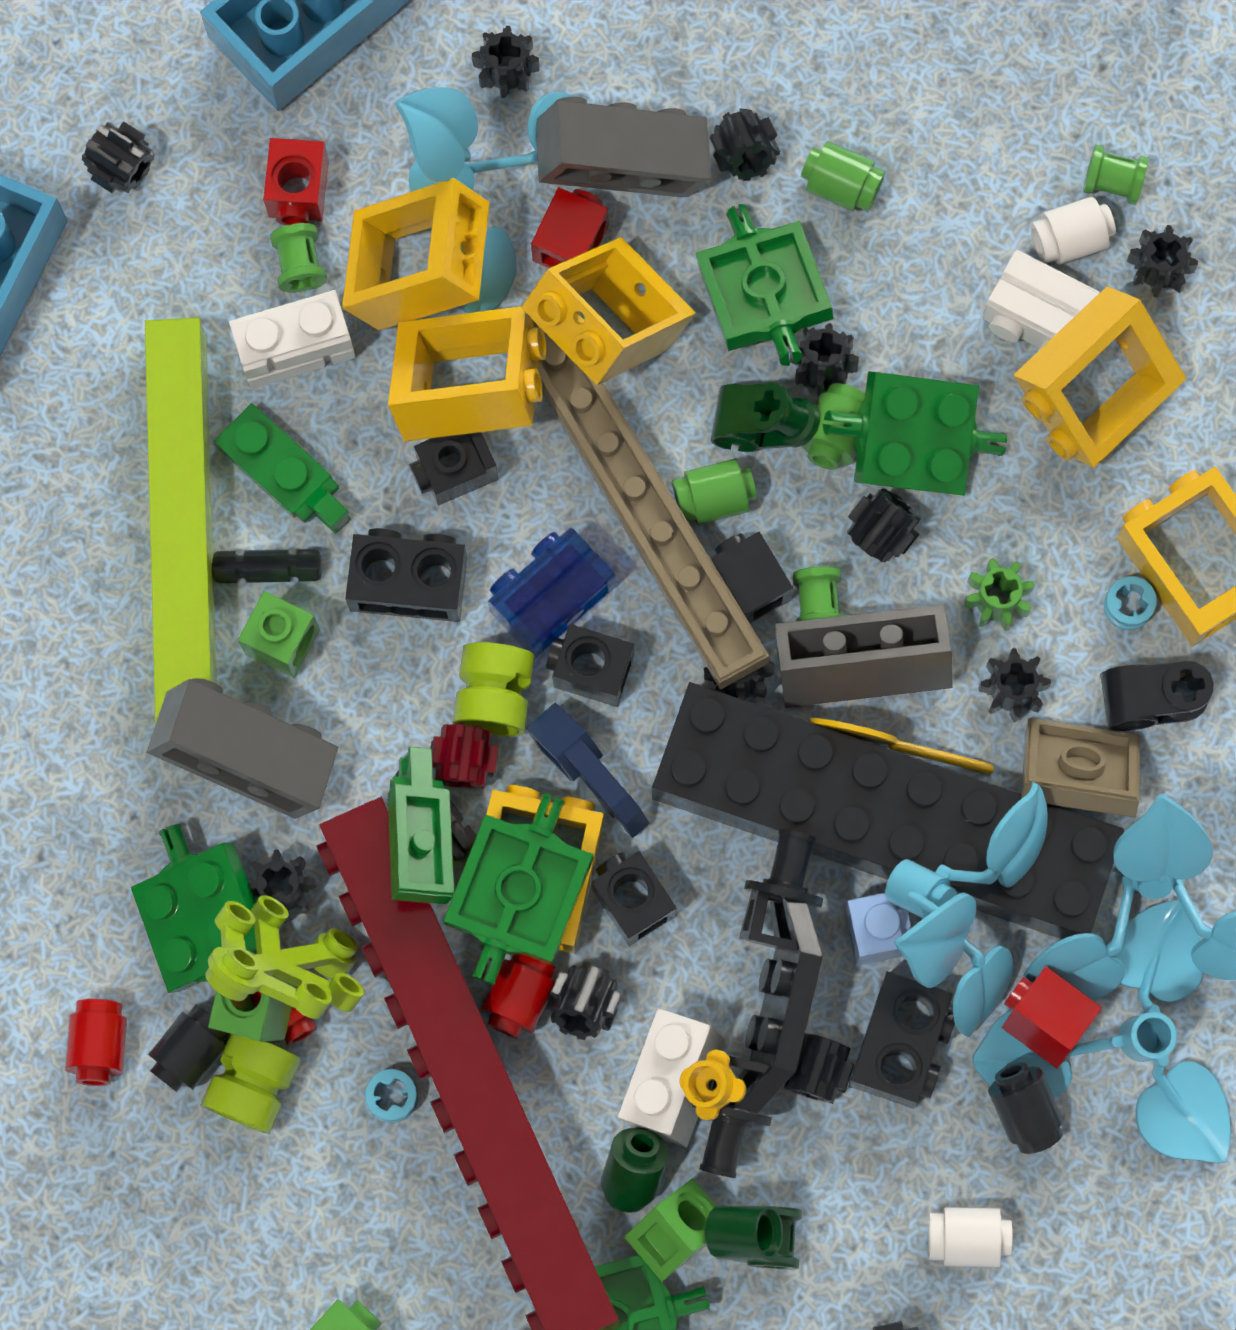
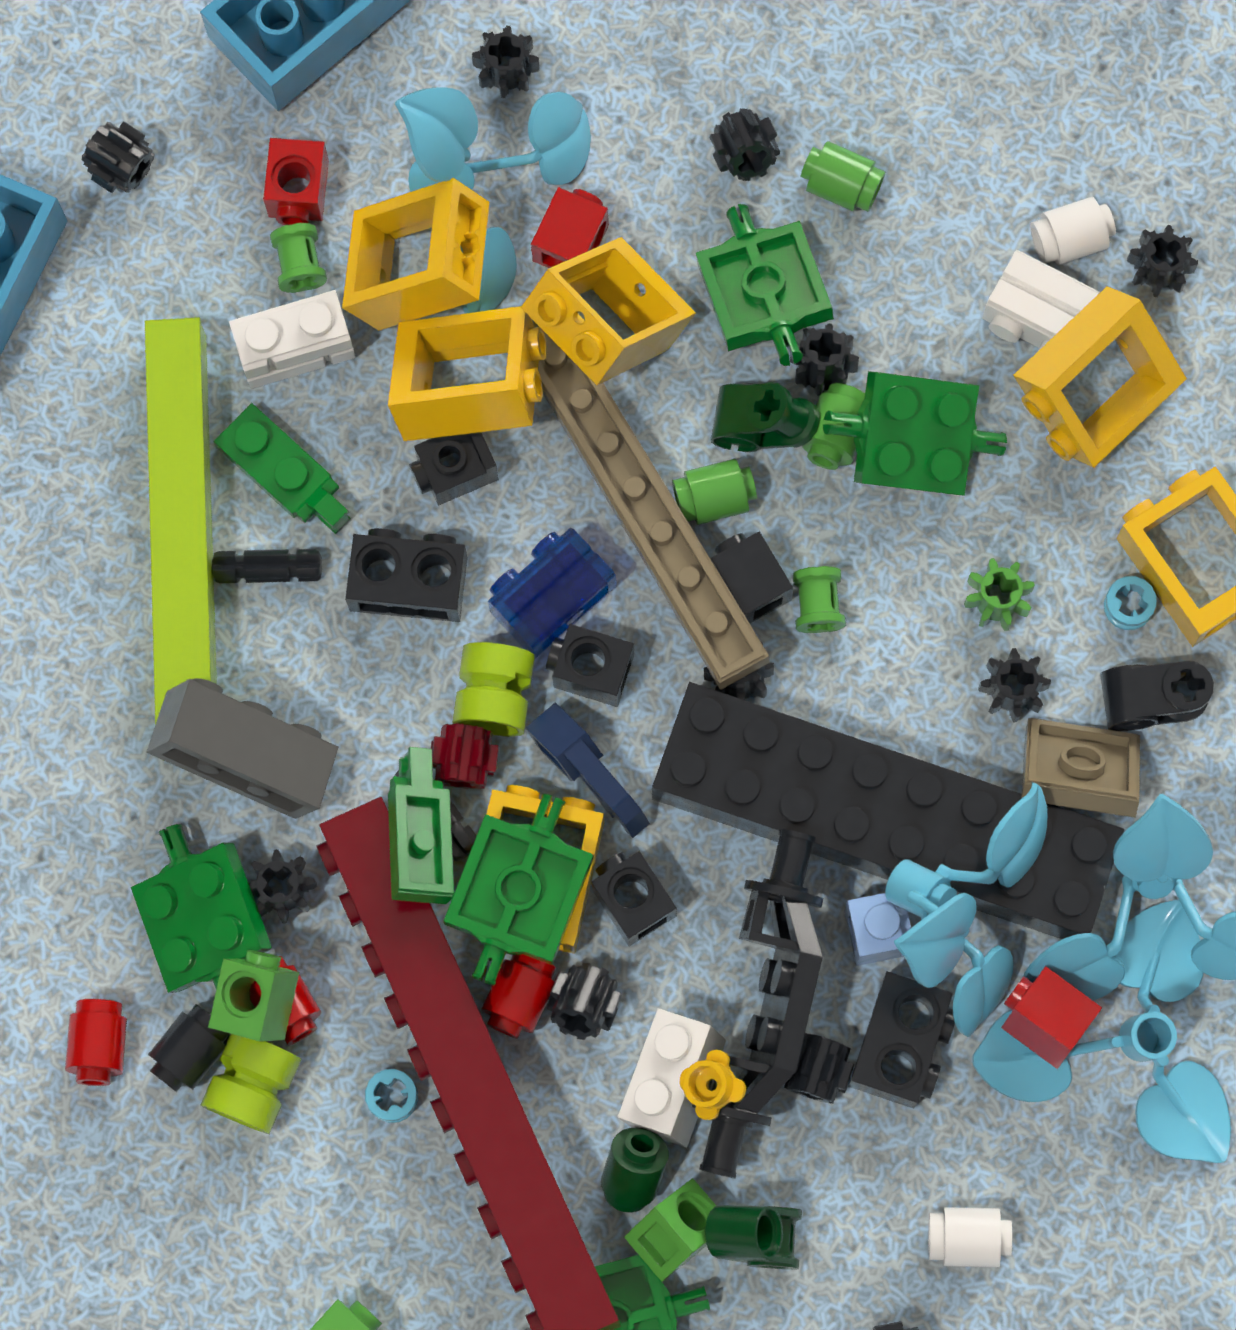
lime plant [205,896,364,1019] -> none
bright green brick [238,591,320,678] -> none
dark grey brick [536,97,711,197] -> none
dark grey brick [775,604,953,708] -> none
yellow piece [809,718,995,774] -> none
black gear [847,488,921,563] -> none
black brick [988,1063,1063,1154] -> none
bright green bush [1083,144,1149,205] -> none

